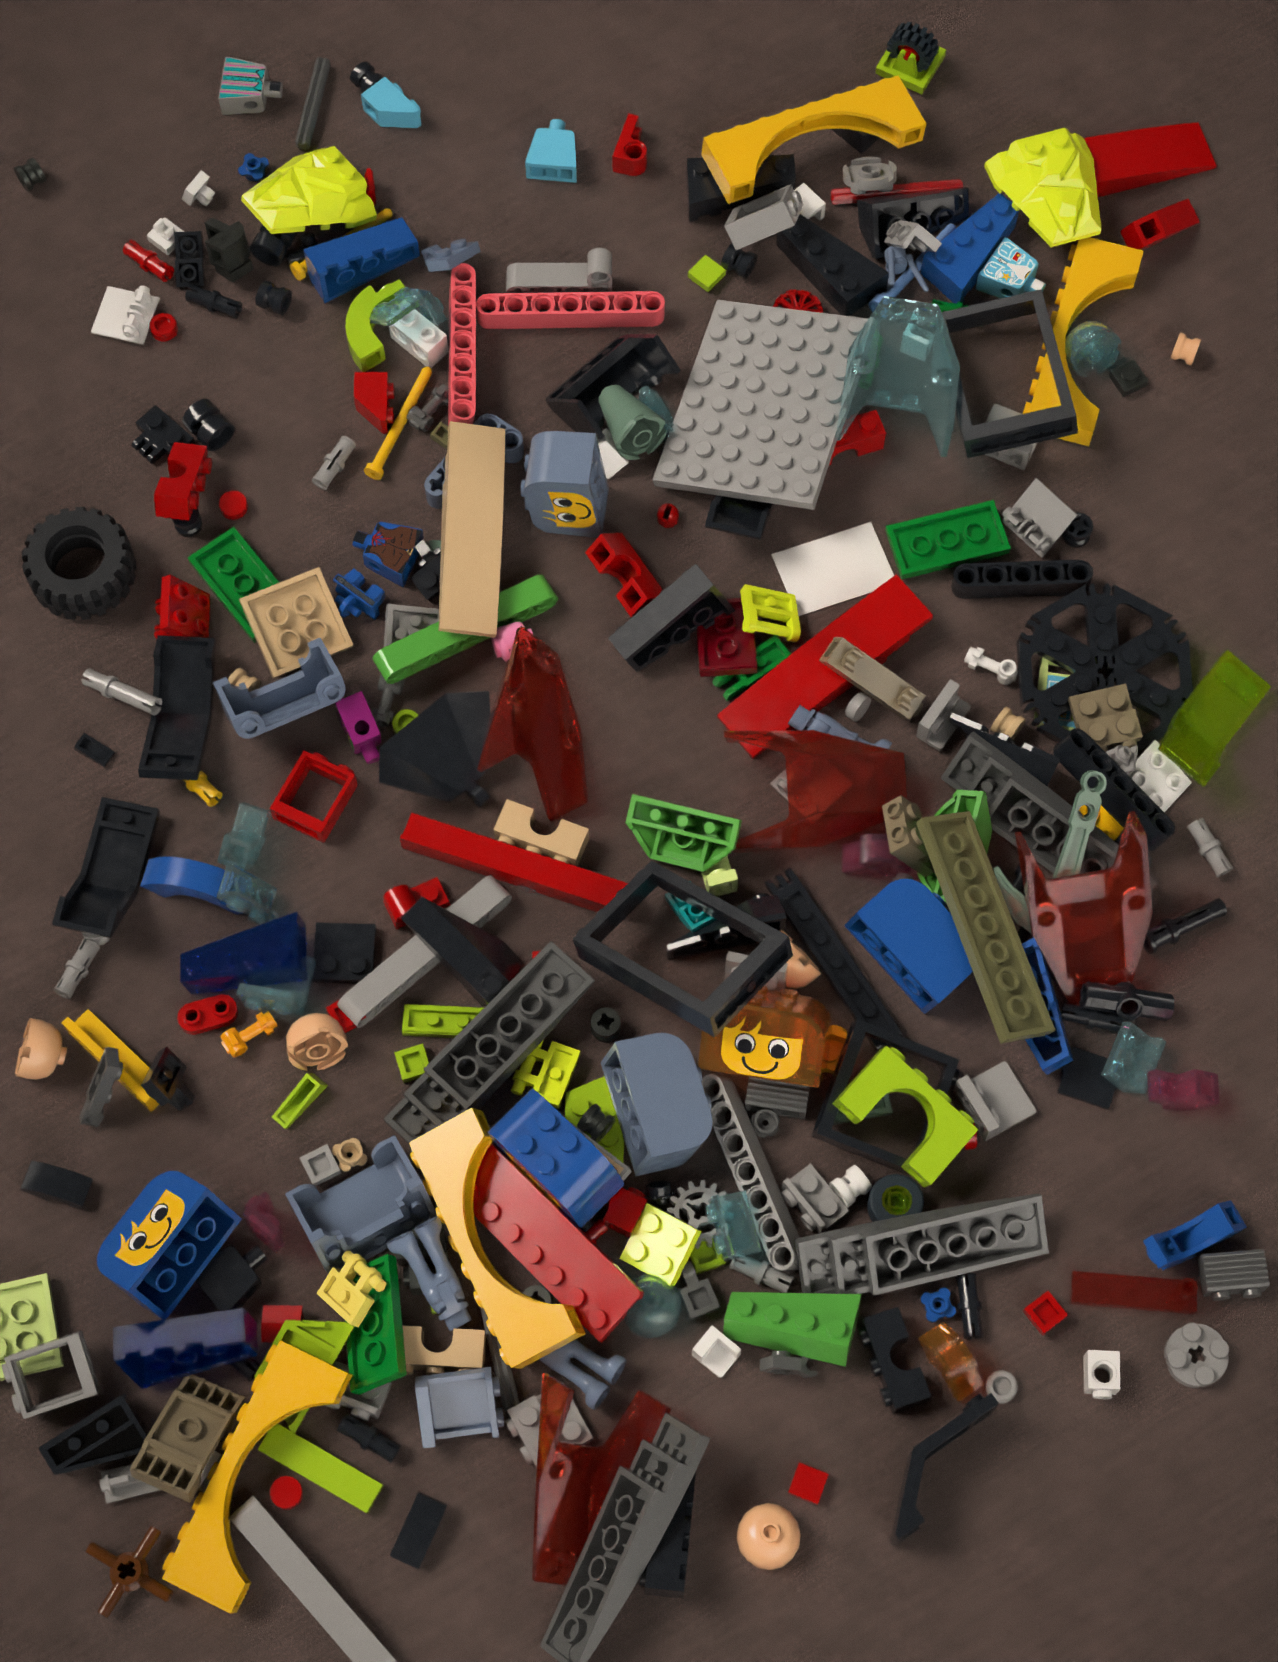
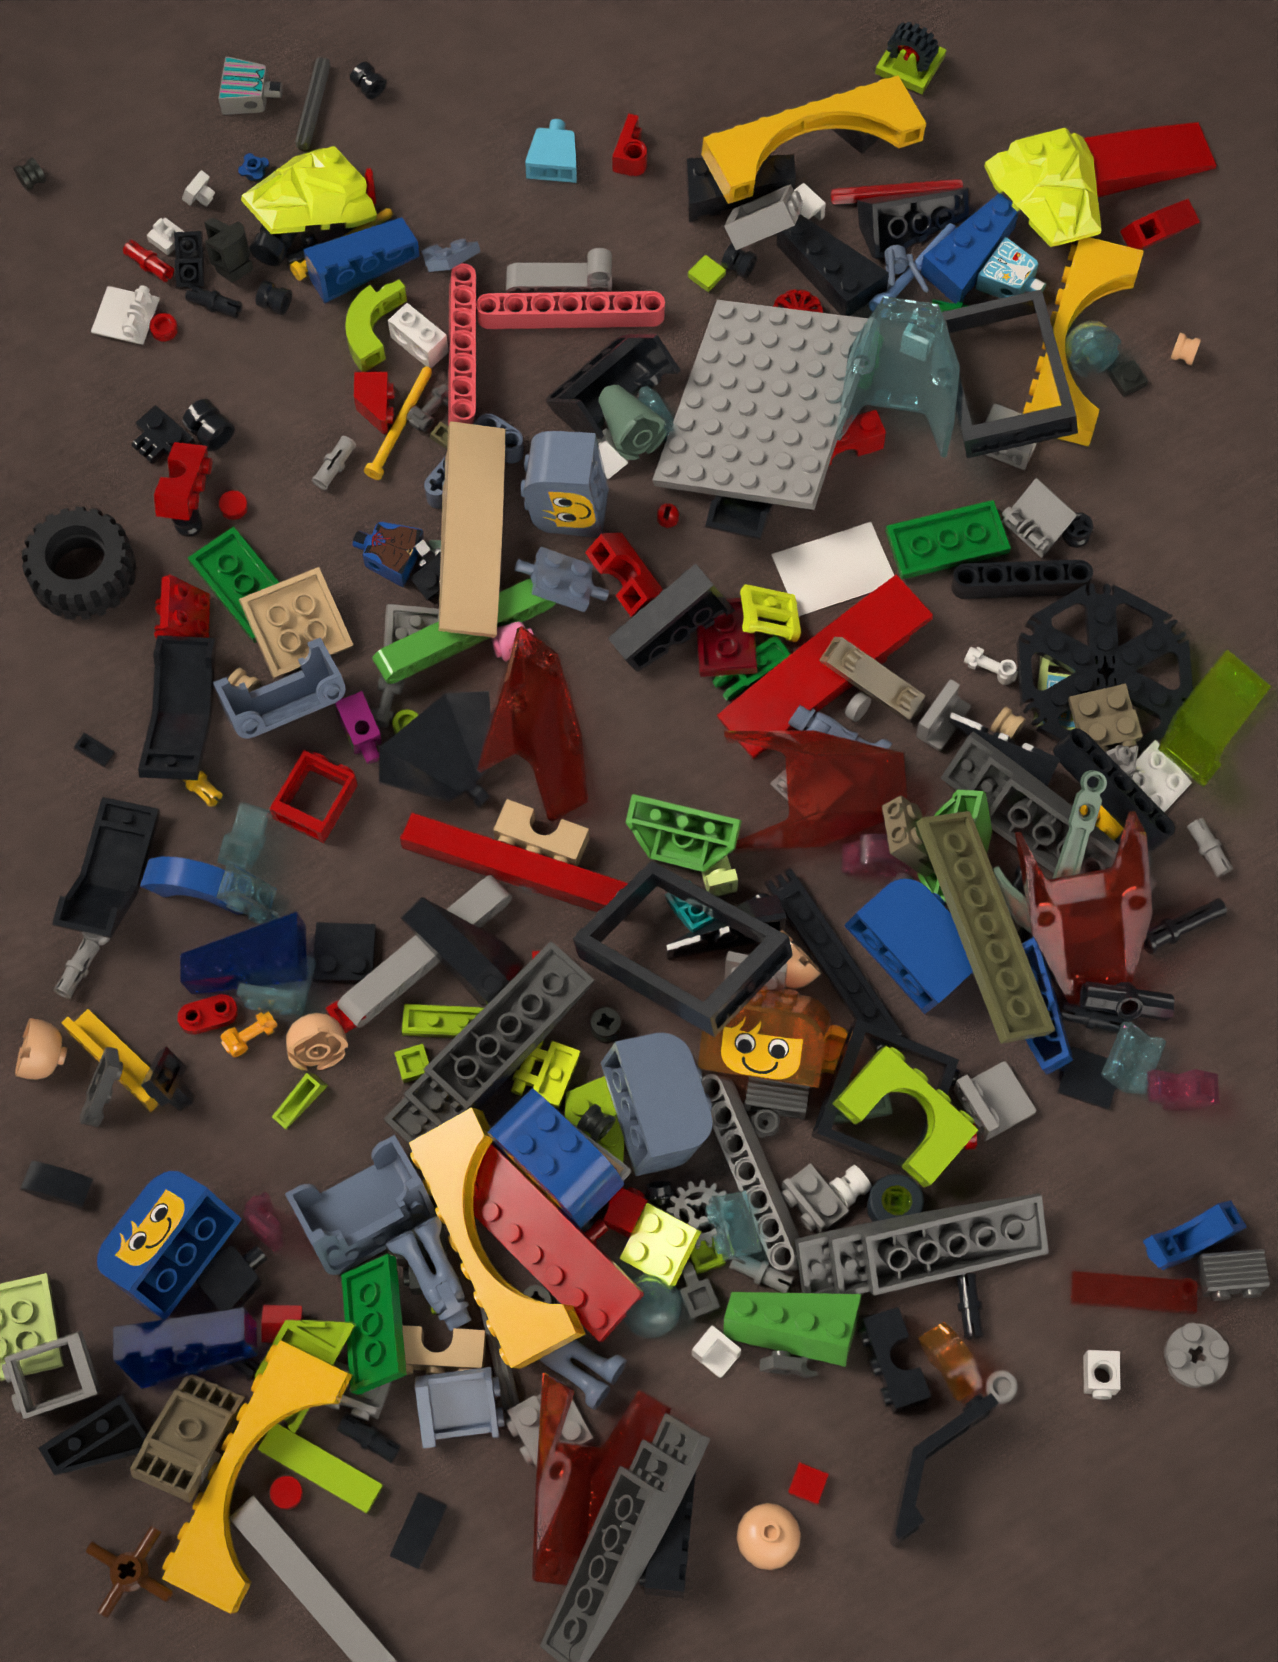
light grey pin [81,668,162,716] -> none
light grey hinge [100,1464,160,1504] -> none
light grey plate [299,1144,341,1186] -> none
light yellow plate [316,1250,386,1328] -> none
tan plate [332,1138,367,1172] -> none
blue hips [333,568,385,620] -> none
medium azure slope [361,77,421,128] -> none
clear light blue bracket [369,287,447,326] -> none
red plate [383,877,450,930] -> none
light grey plate [843,157,897,194] -> none
light grey bracket [884,220,942,253] -> none
blue plate [920,1288,956,1323] -> none
red plate [1023,1290,1068,1336] -> none
none -> sand blue plate [515,547,609,613]

